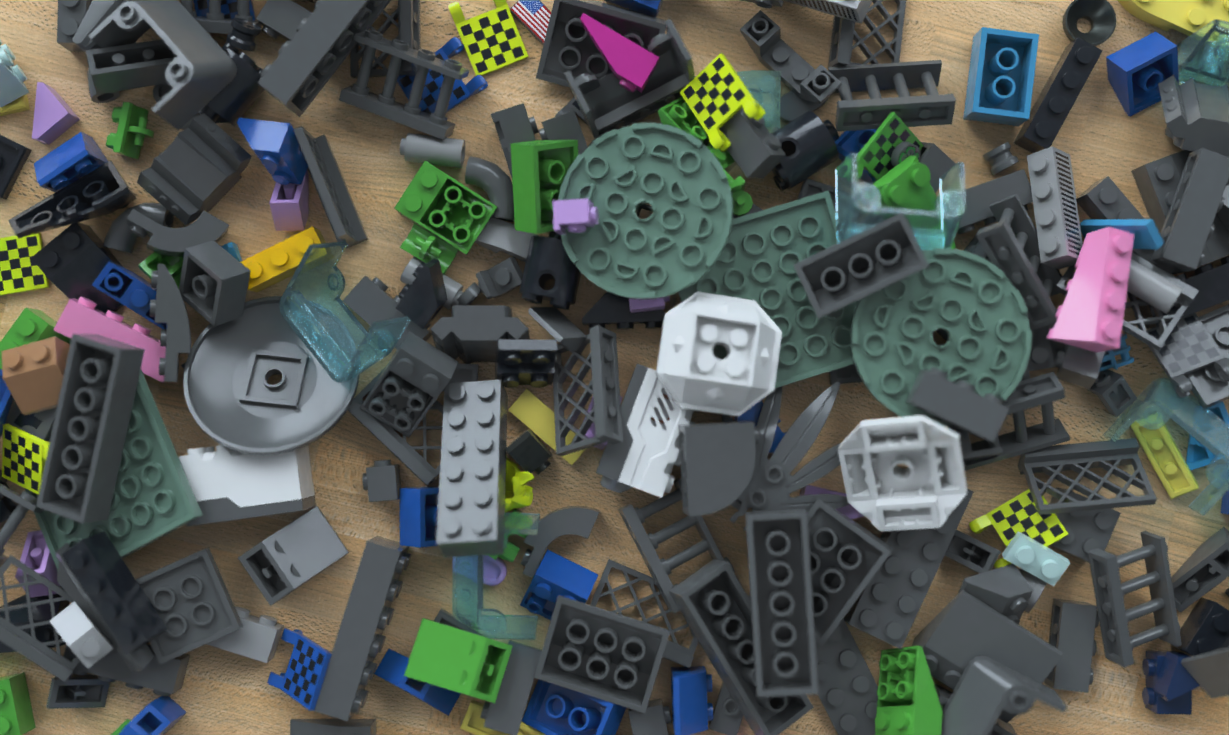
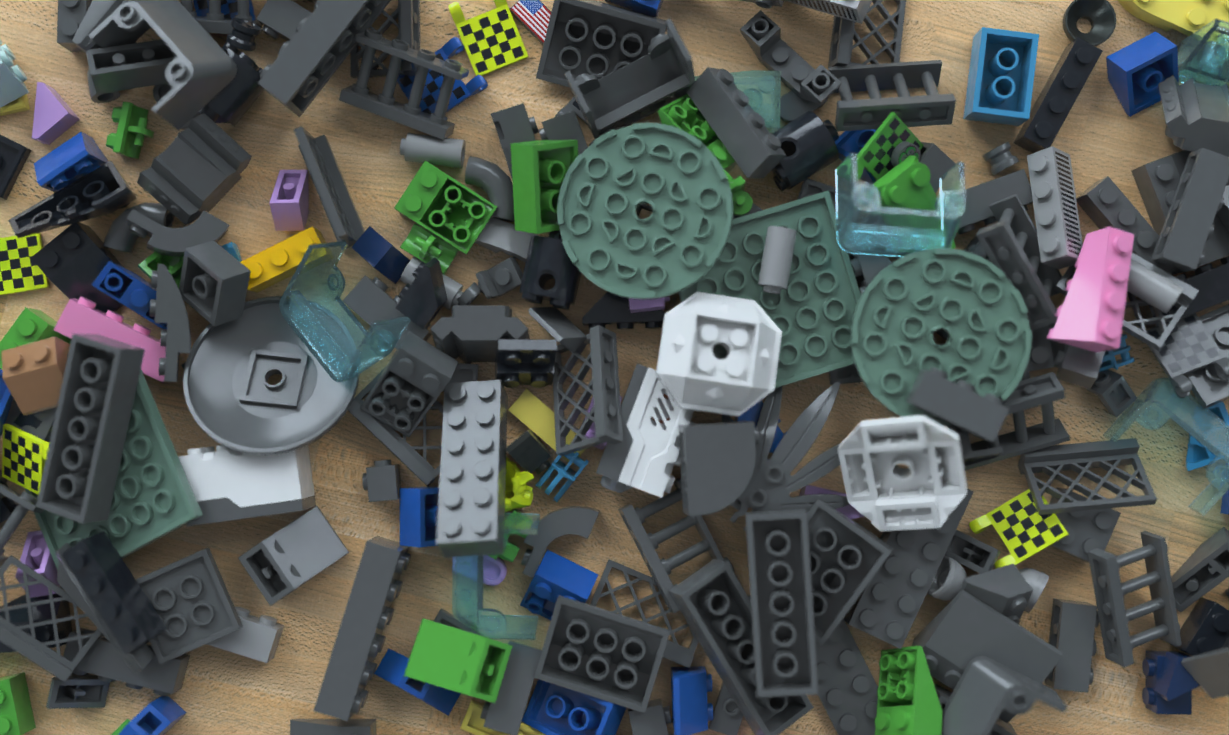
light grey slope [50,602,113,669] -> none
blue slope [236,118,308,185] -> none
blue flag [267,628,332,711] -> none
lavender brick [553,198,599,235] -> none
dark pink slope [580,13,659,93] -> none
neon yellow flag [680,53,765,151] -> none
dark grey slope [793,212,929,319] -> none
light aqua plate [1002,531,1070,586] -> none
dark azure tile [1080,219,1164,249] -> none
light yellow tile [1130,411,1199,499] -> none
none -> dark blue slope [351,226,410,284]
none -> dark azure arm [536,444,589,502]
none -> light grey brick [758,226,797,294]
none -> light grey helmet [927,556,967,601]

